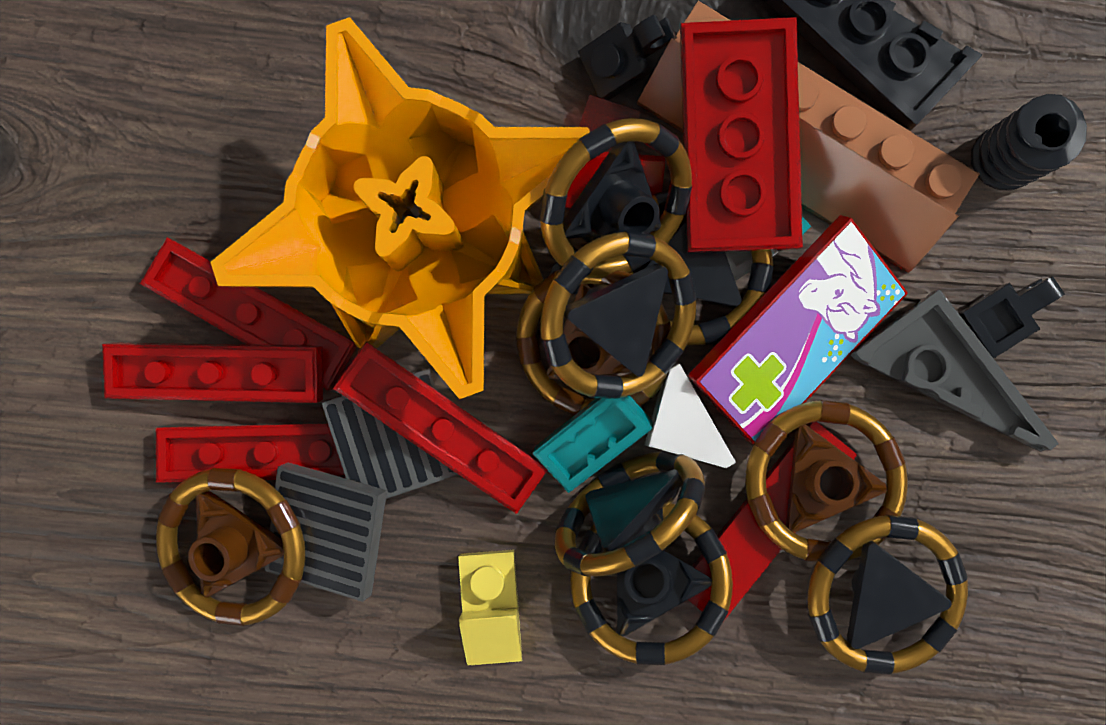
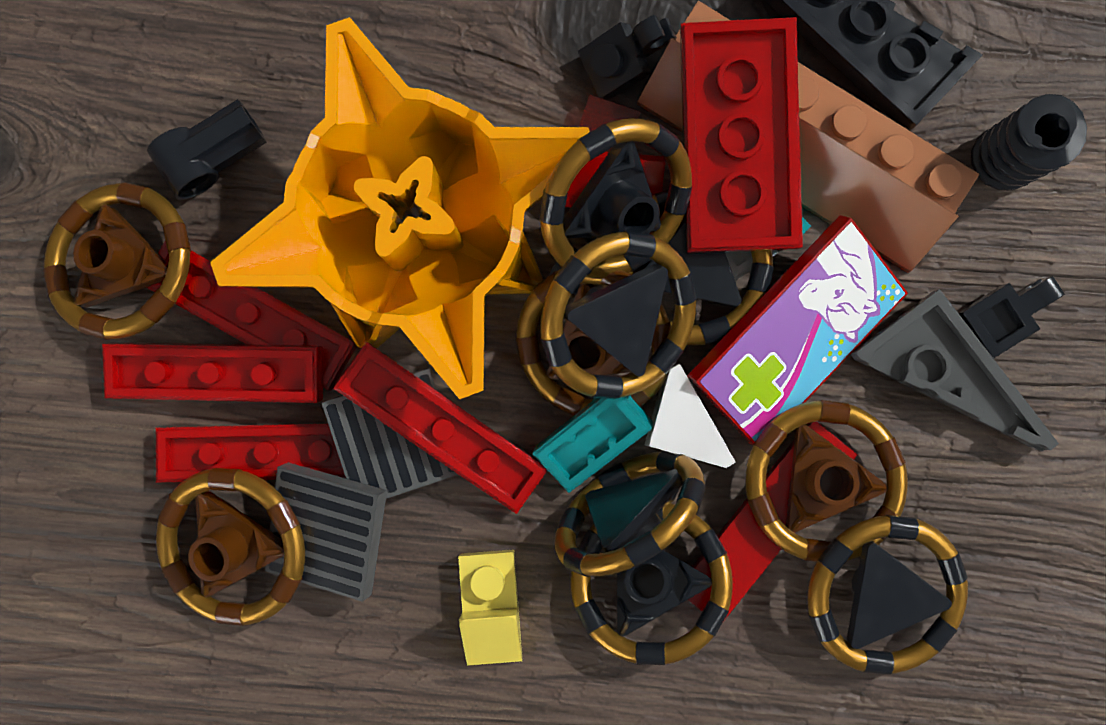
none -> reddish brown piece [43,182,191,340]
none -> black piece [147,99,267,200]

